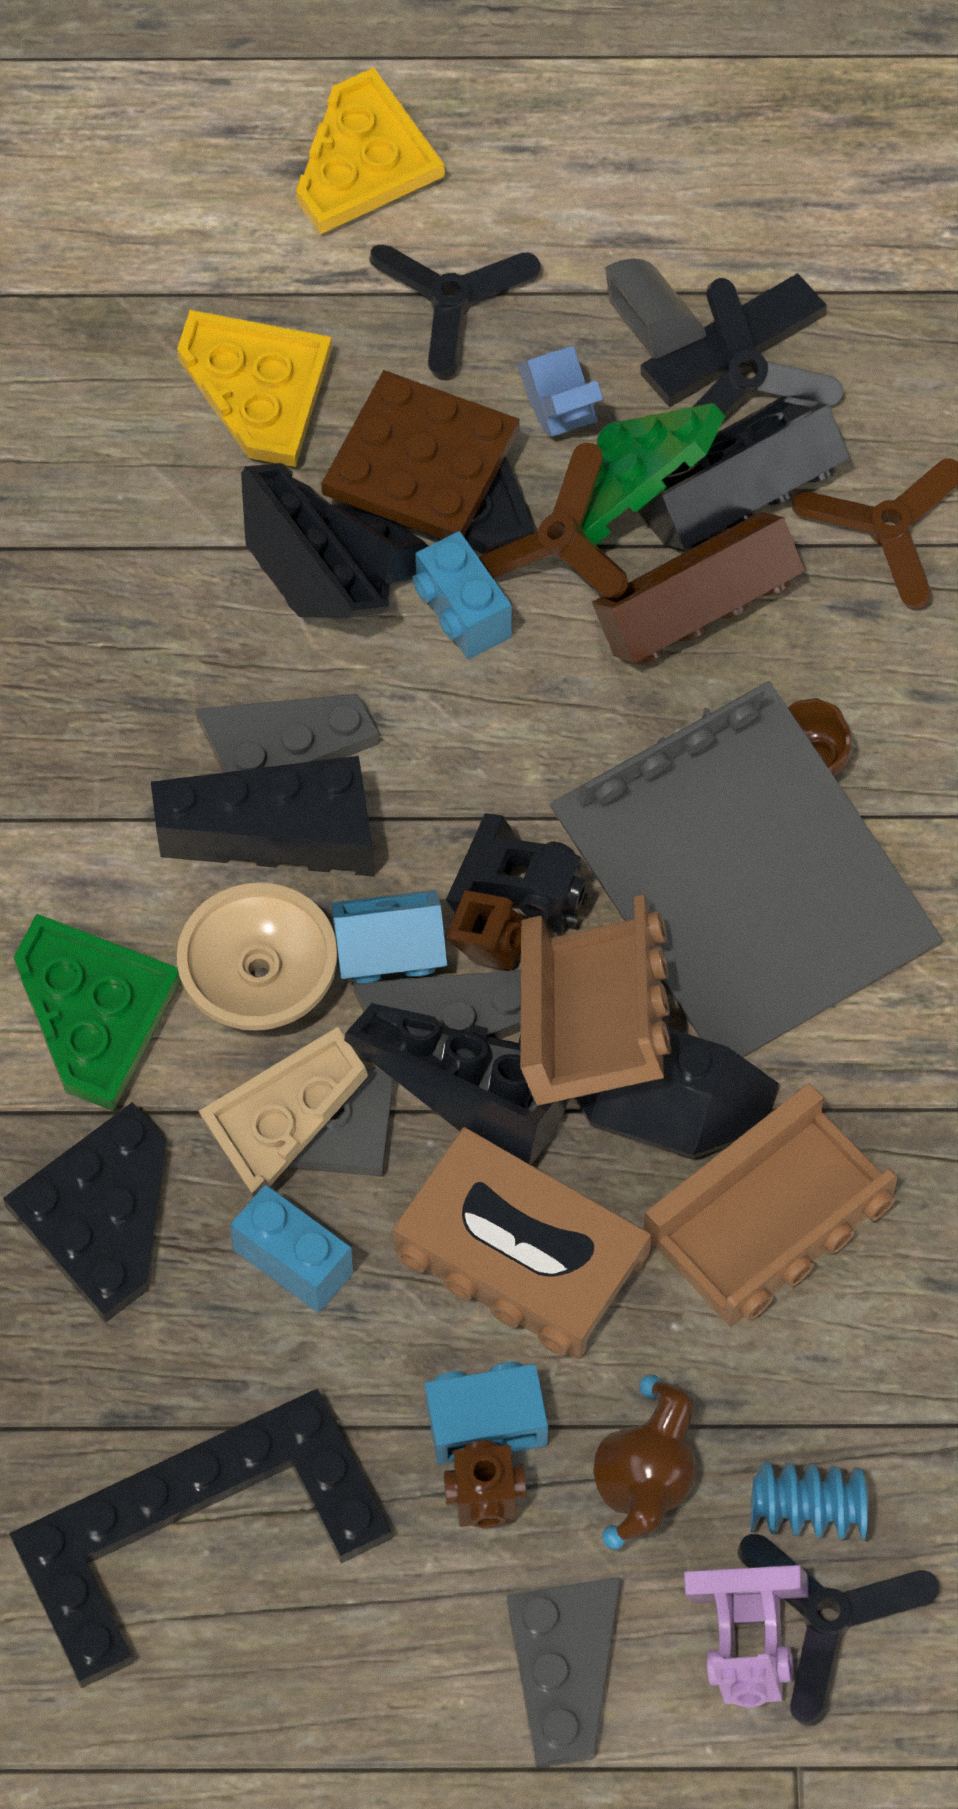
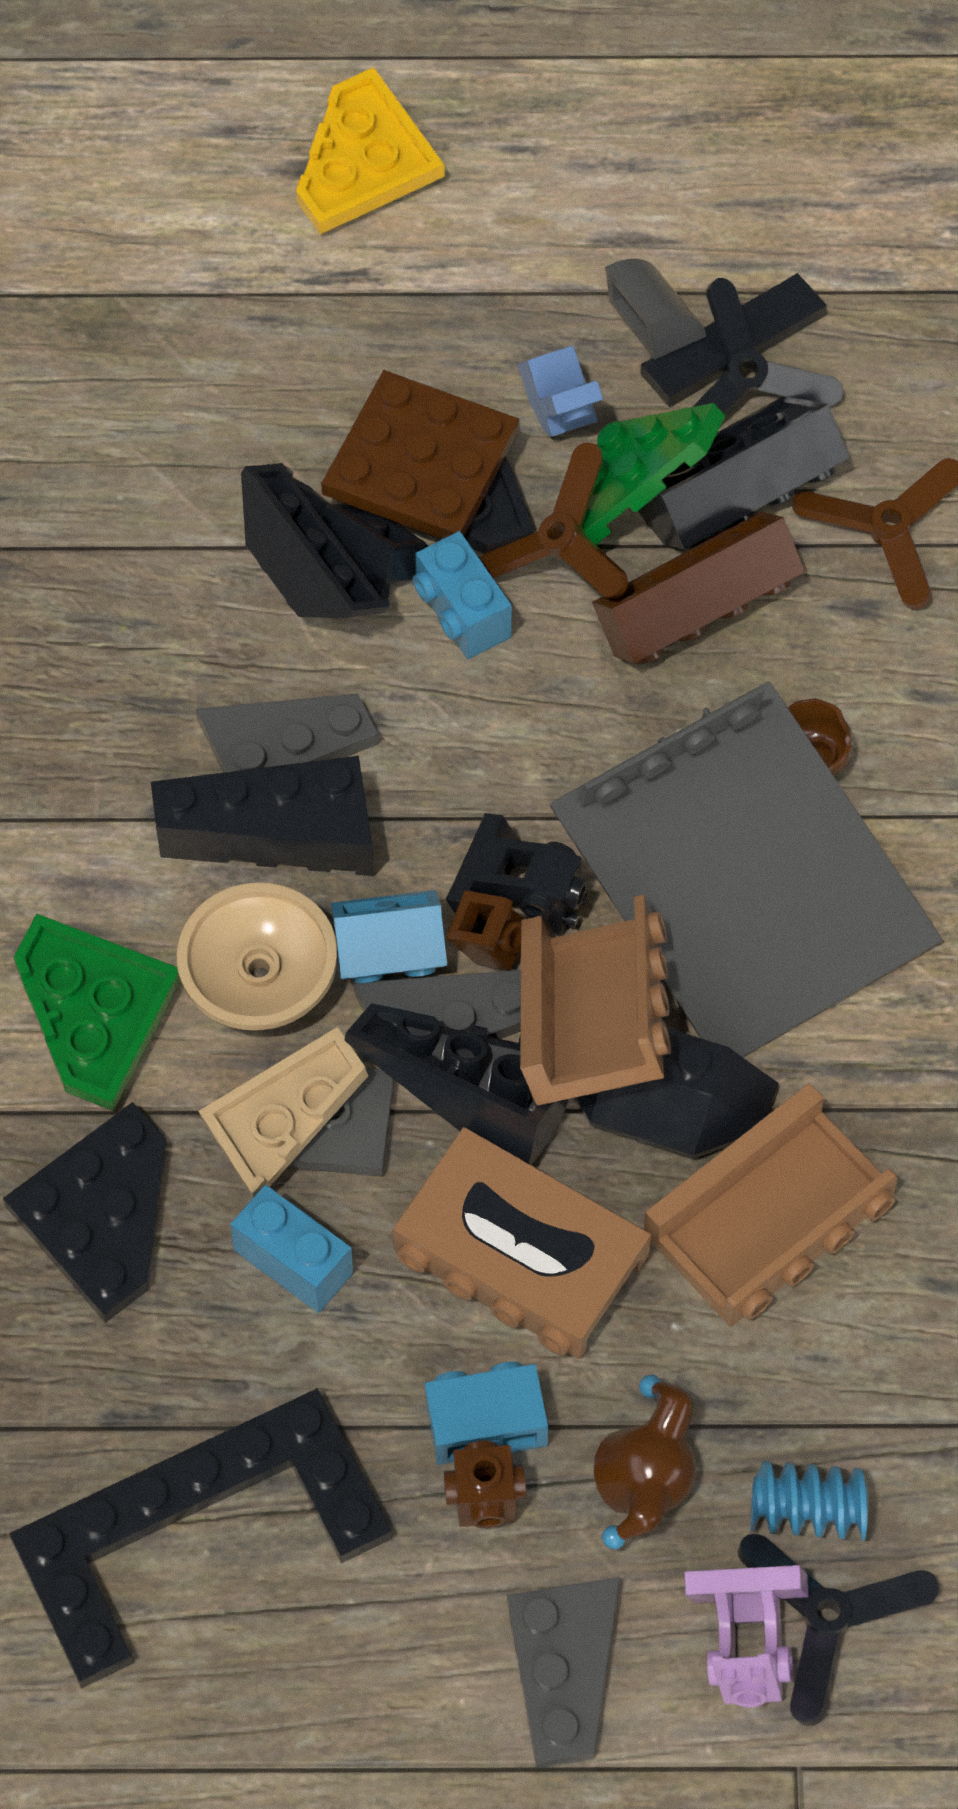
yellow plate [177,310,332,467] -> none
black piece [369,245,541,378] -> none

